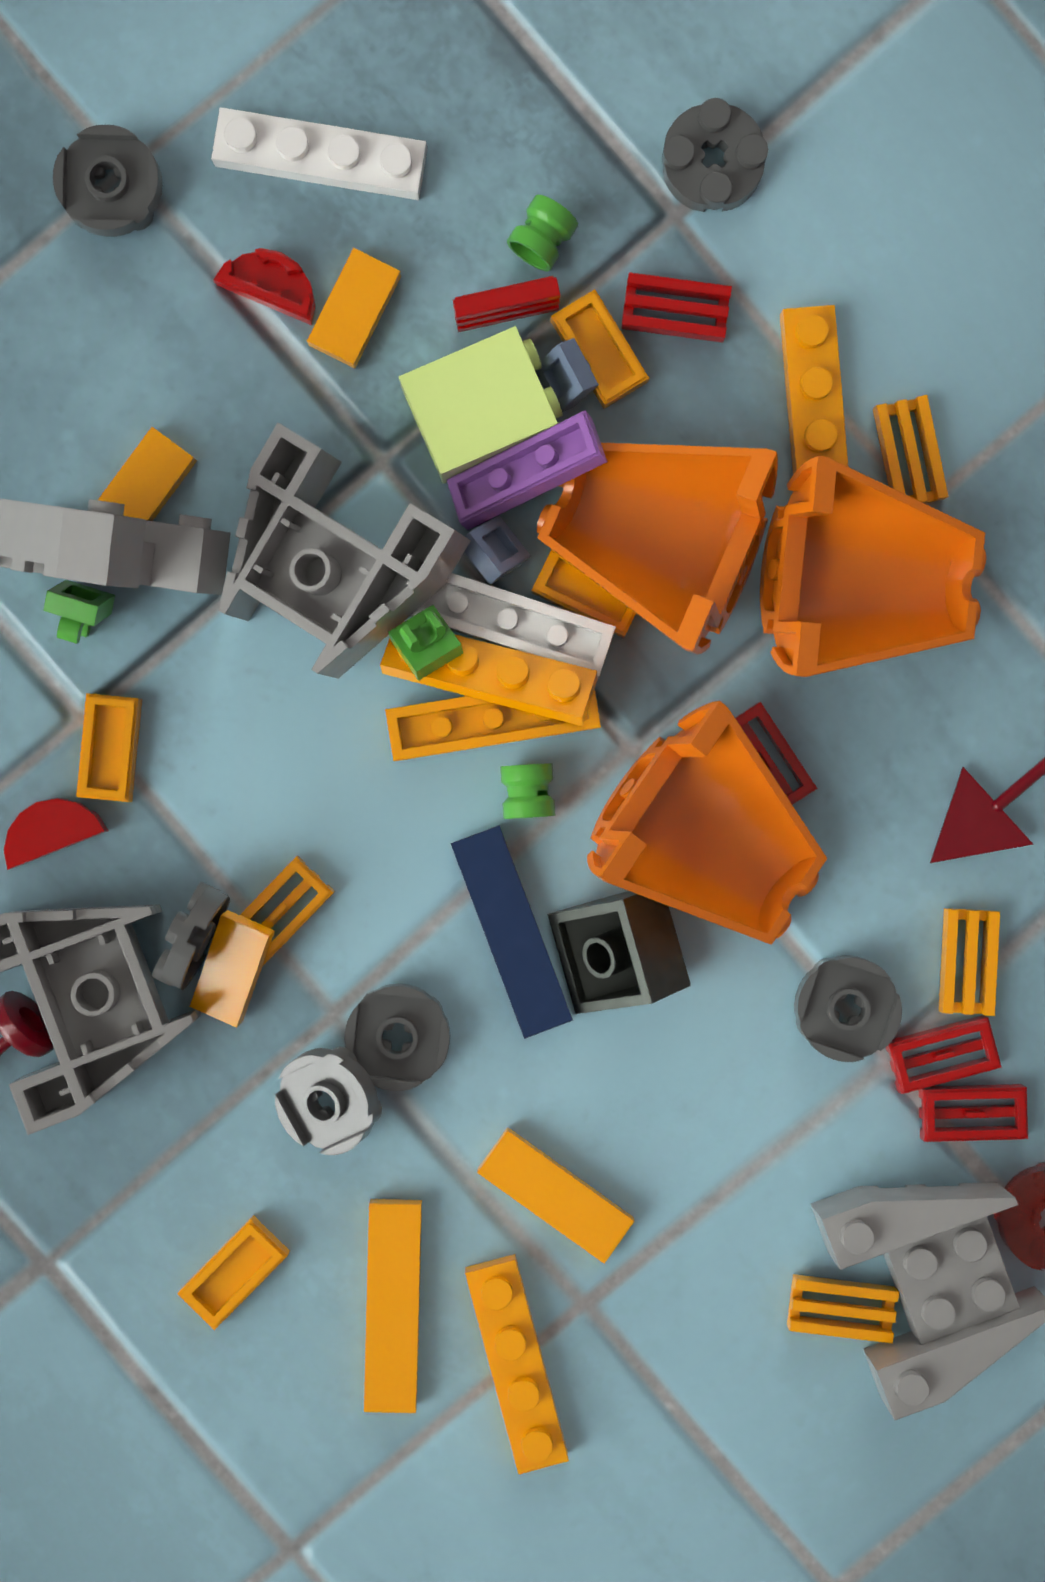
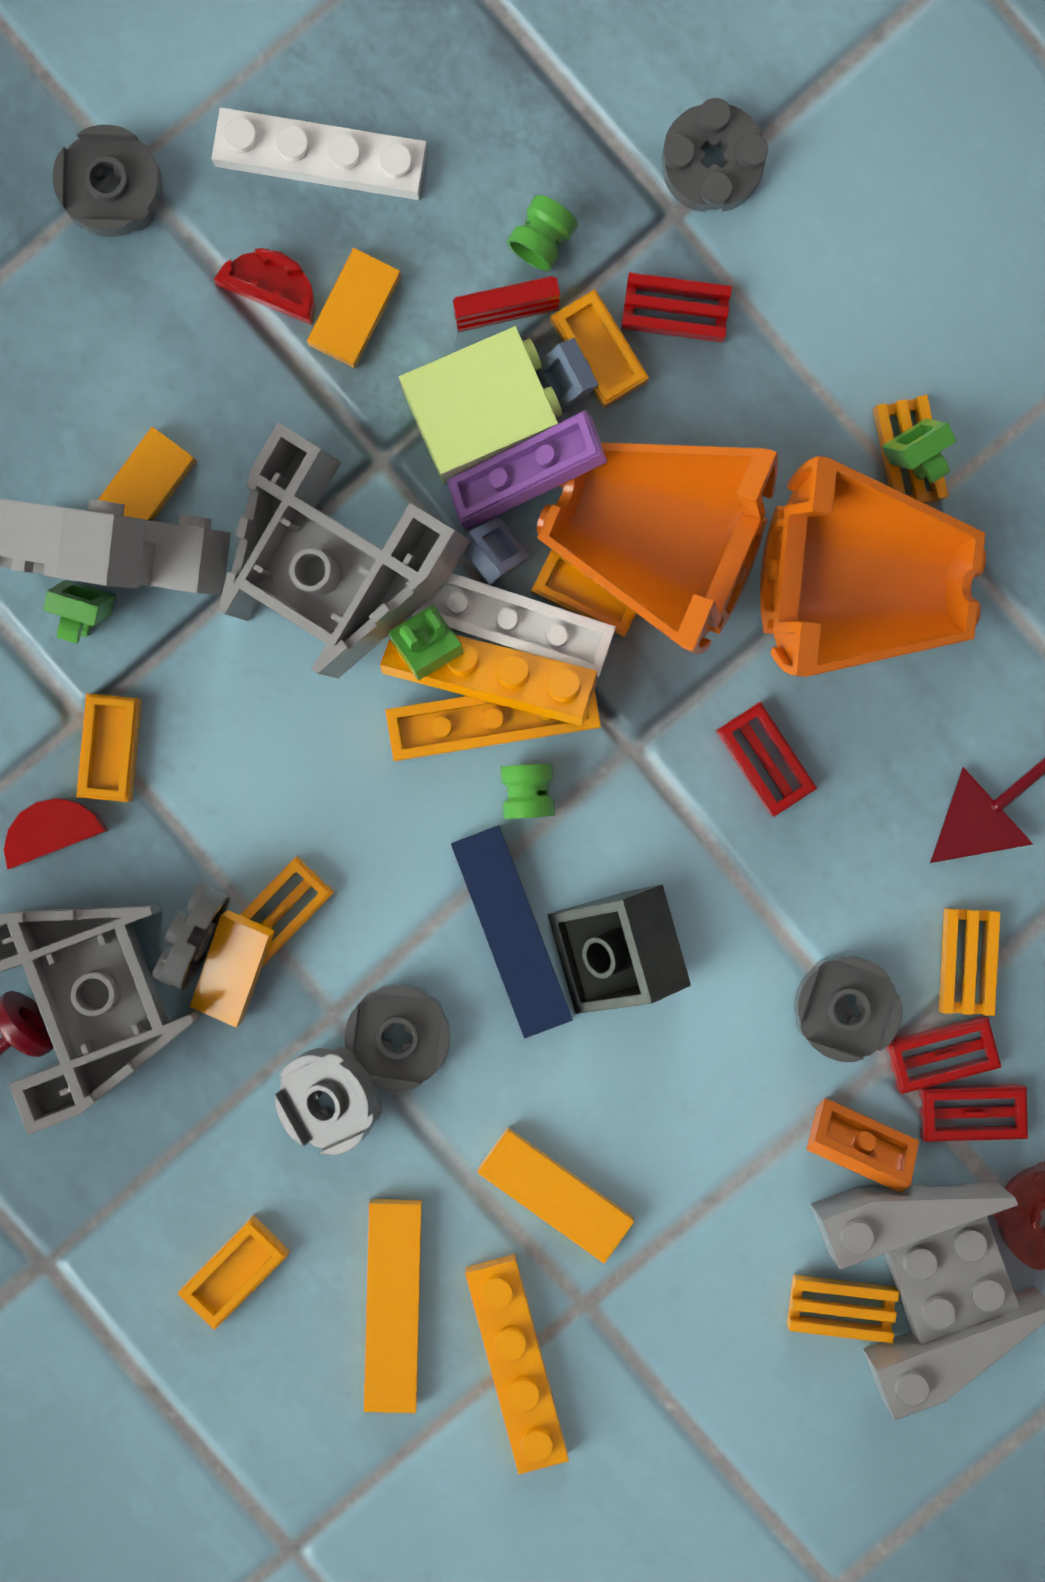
orange cone [587,700,827,945] -> none
light orange plate [780,305,848,474] -> none
none -> orange plate [806,1098,919,1193]
none -> bright green tile [881,418,957,483]

